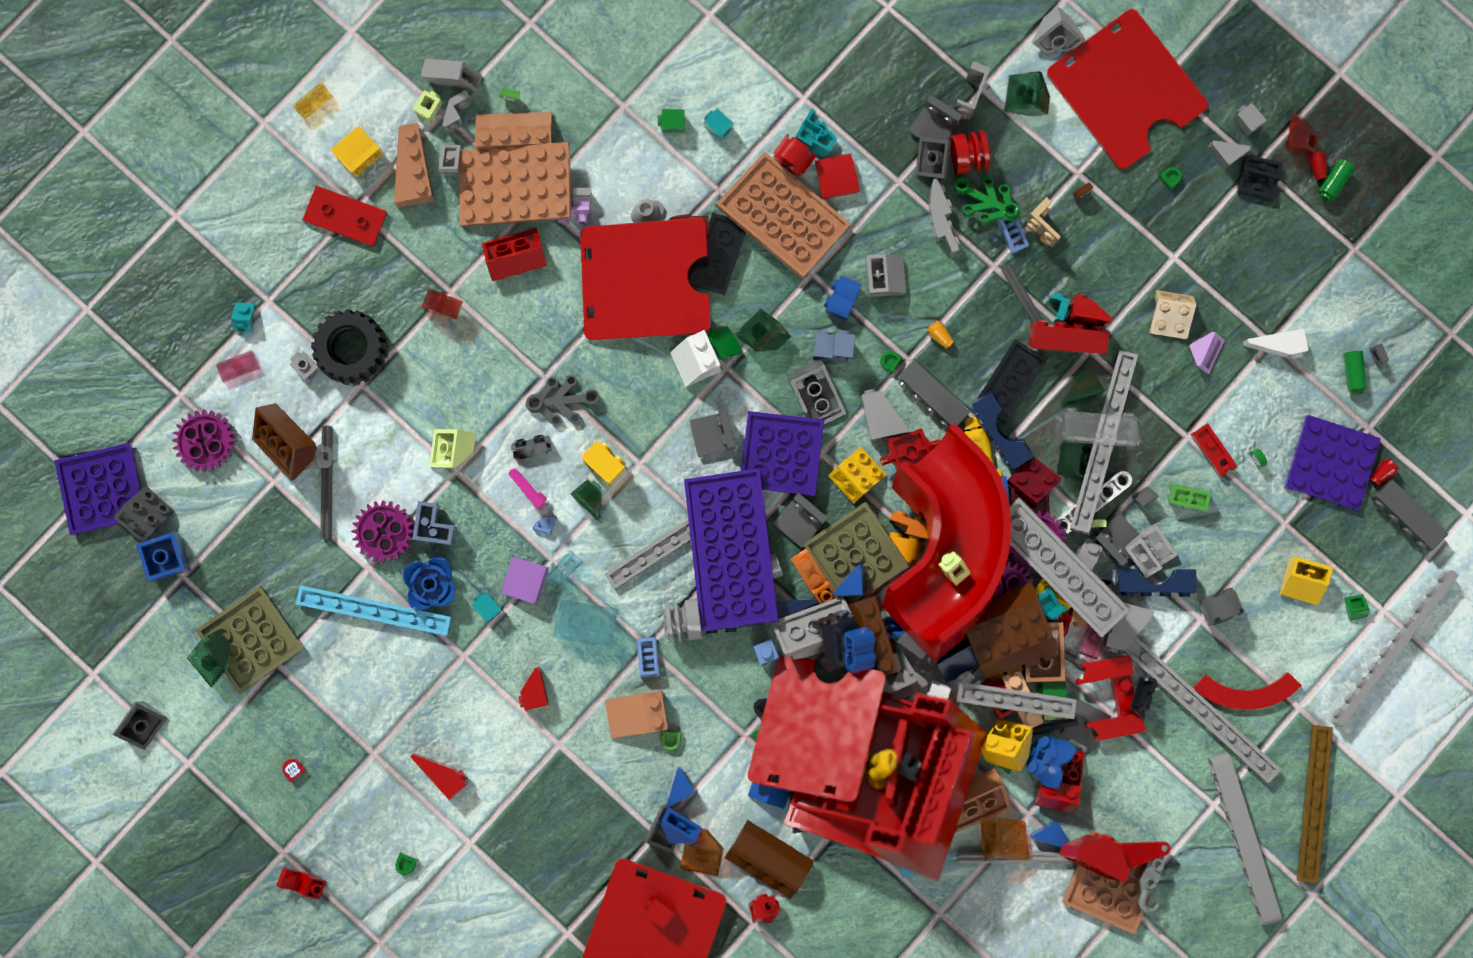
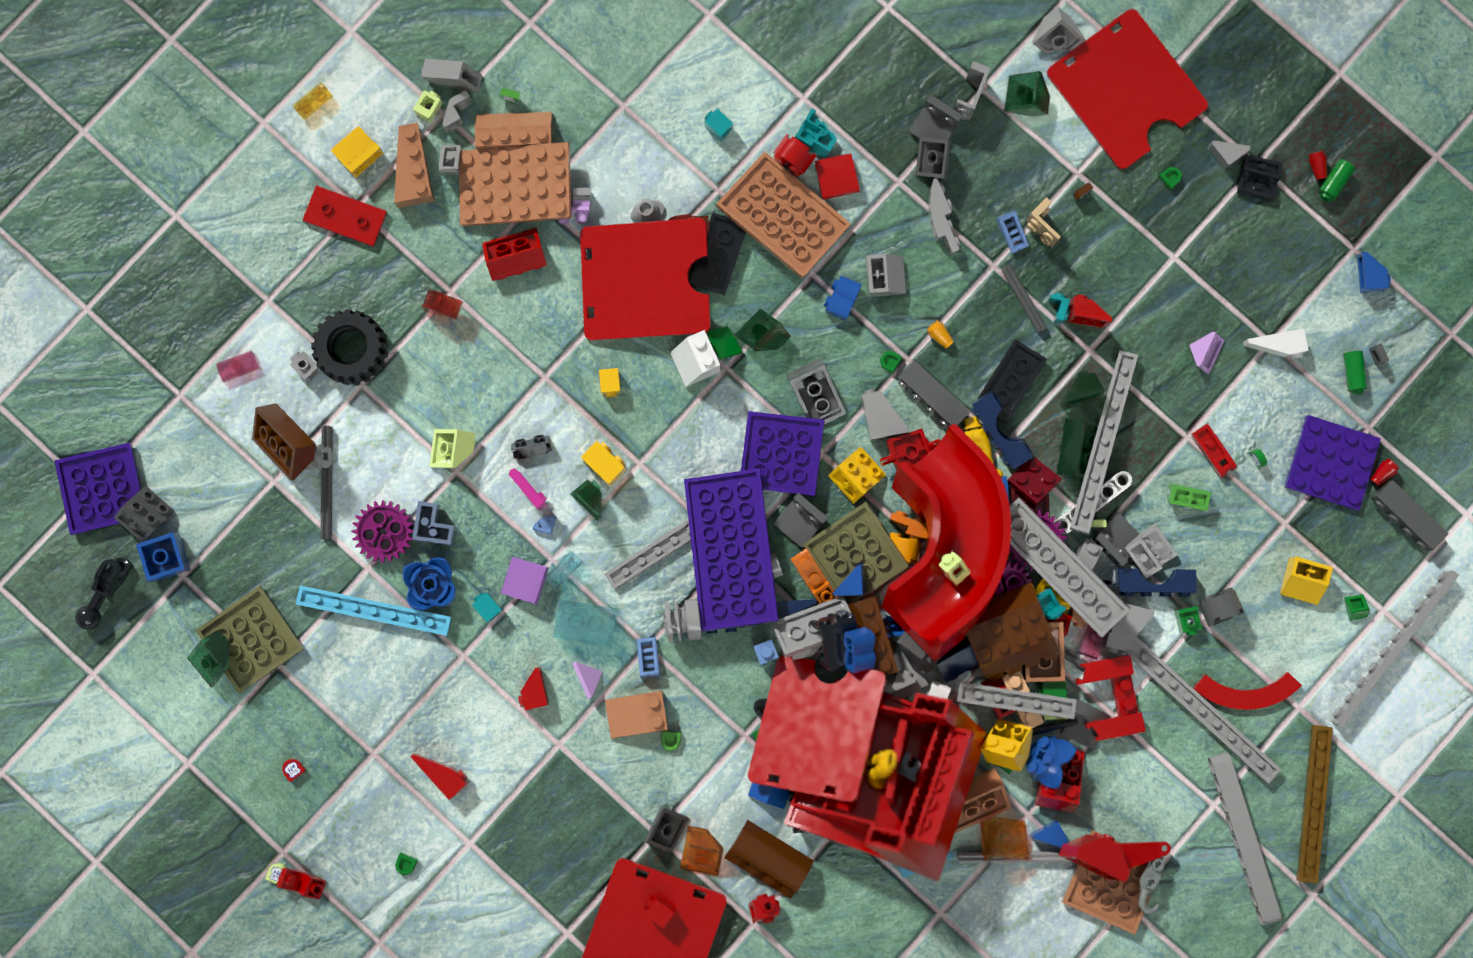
dark grey slope [113,701,167,750] -> none
magenta gear [172,409,237,472] -> none
teal bracket [231,302,256,333] -> none
dark grey plant [526,375,600,427] -> none
green brick [658,109,685,133] -> none
blue slope [660,807,702,844] -> none
blue slope [667,767,695,806] -> none
dark grey bracket [690,409,735,457] -> none
sand blue brick [813,330,855,364] -> none
red wheel [950,130,990,175] -> none
green plant [954,176,1021,226] -> none
red brick [1028,320,1110,354] -> none
clear windscreen [1055,408,1141,452] -> none
black hinge [1130,677,1158,719] -> none
dark grey slope [1132,487,1159,508] -> none
tan bracket [1150,290,1196,339] -> none
light grey brick [1233,103,1267,137] -> none
clear red slope [1286,113,1319,156] -> none
none -> black piece [75,557,132,630]
none -> tile [265,863,287,884]
none -> lavender slope [572,662,603,699]
none -> yellow brick [599,368,621,398]
none -> green brick [1174,606,1202,636]
none -> blue slope [1357,252,1391,293]

